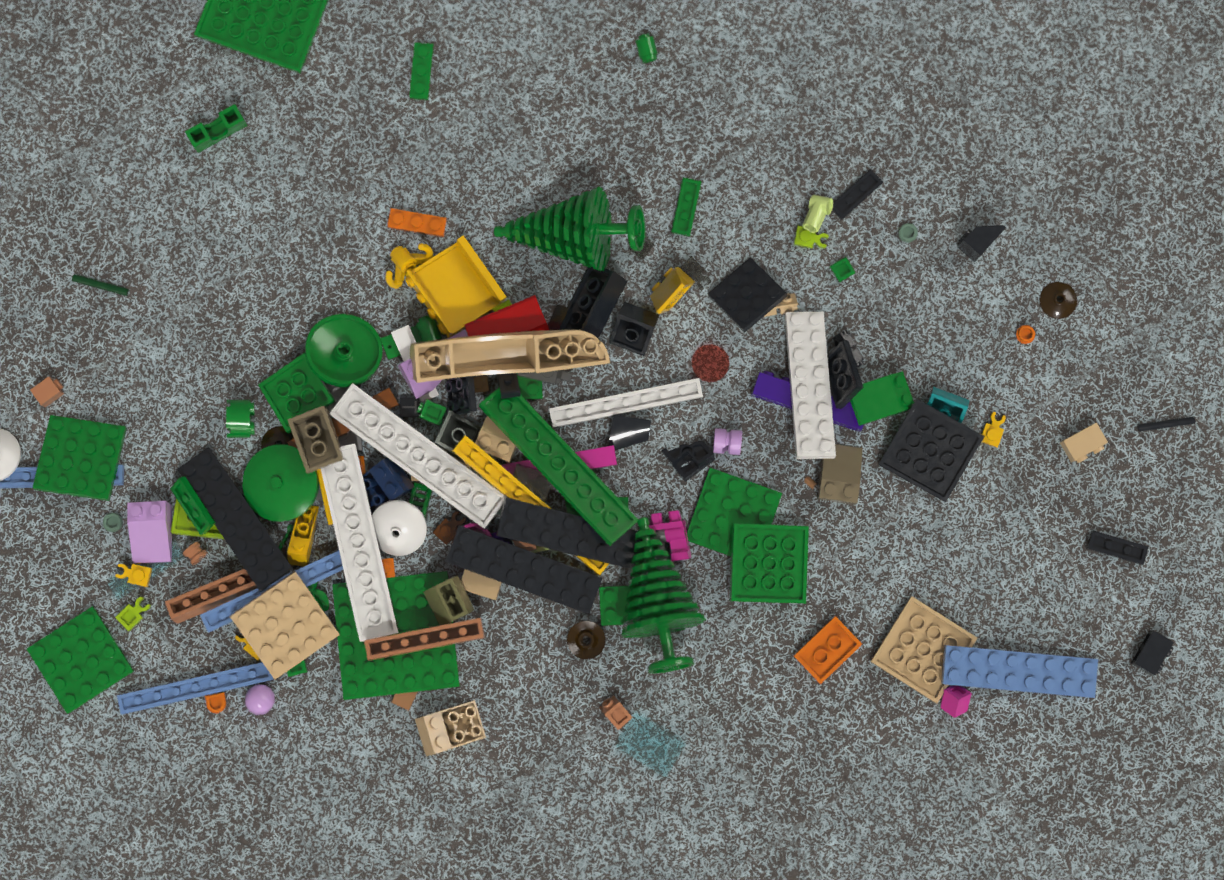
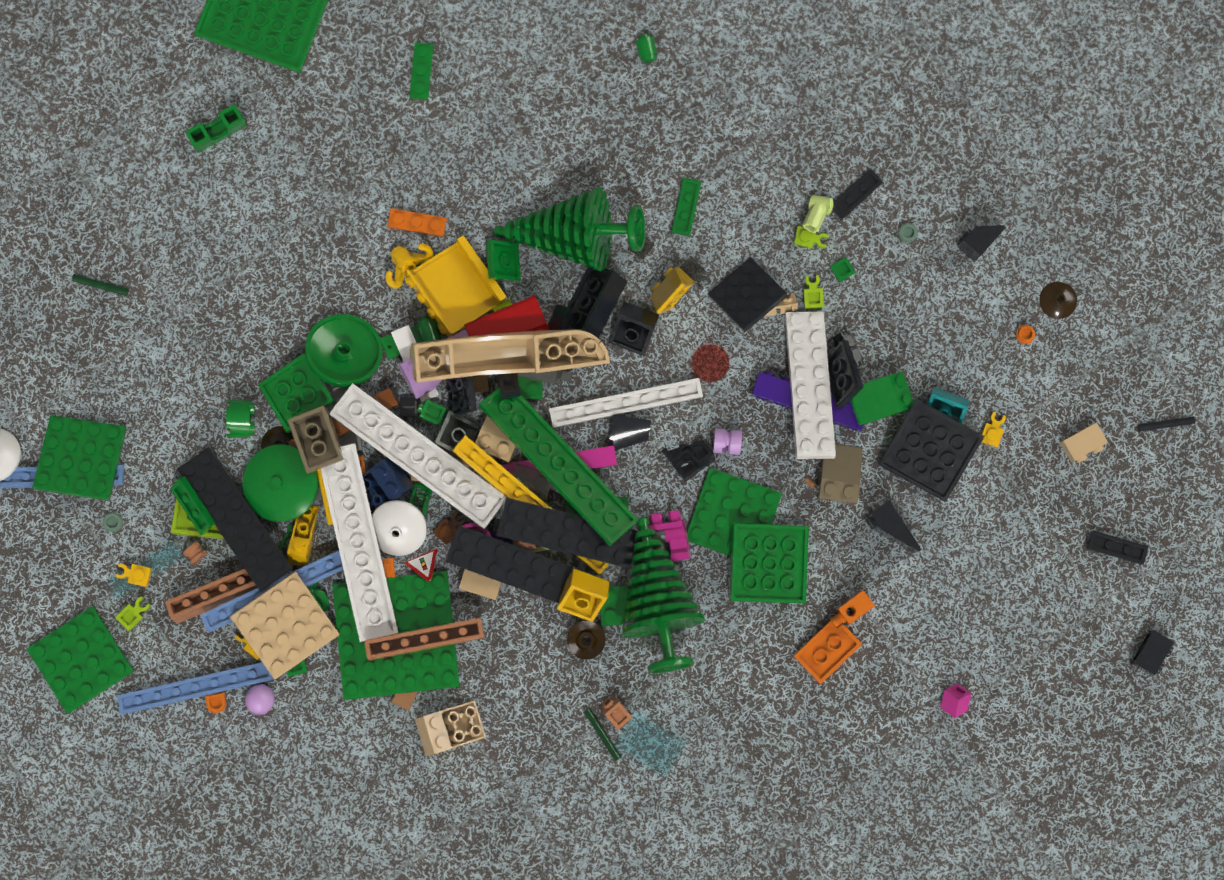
nougat brick [30,377,64,407] -> none
lavender slope [127,501,172,564] -> none
olive slope [424,575,475,626] -> none
tan plate [870,596,977,704] -> none
medium blue plate [941,645,1098,698] -> none
none -> sticker [403,549,437,581]
none -> green plate [486,240,521,282]
none -> yellow slope [557,569,610,622]
none -> dark green bar [584,708,622,762]
none -> lime plate [803,275,824,309]
none -> orange torso [830,590,875,628]
none -> black slope [865,500,922,553]

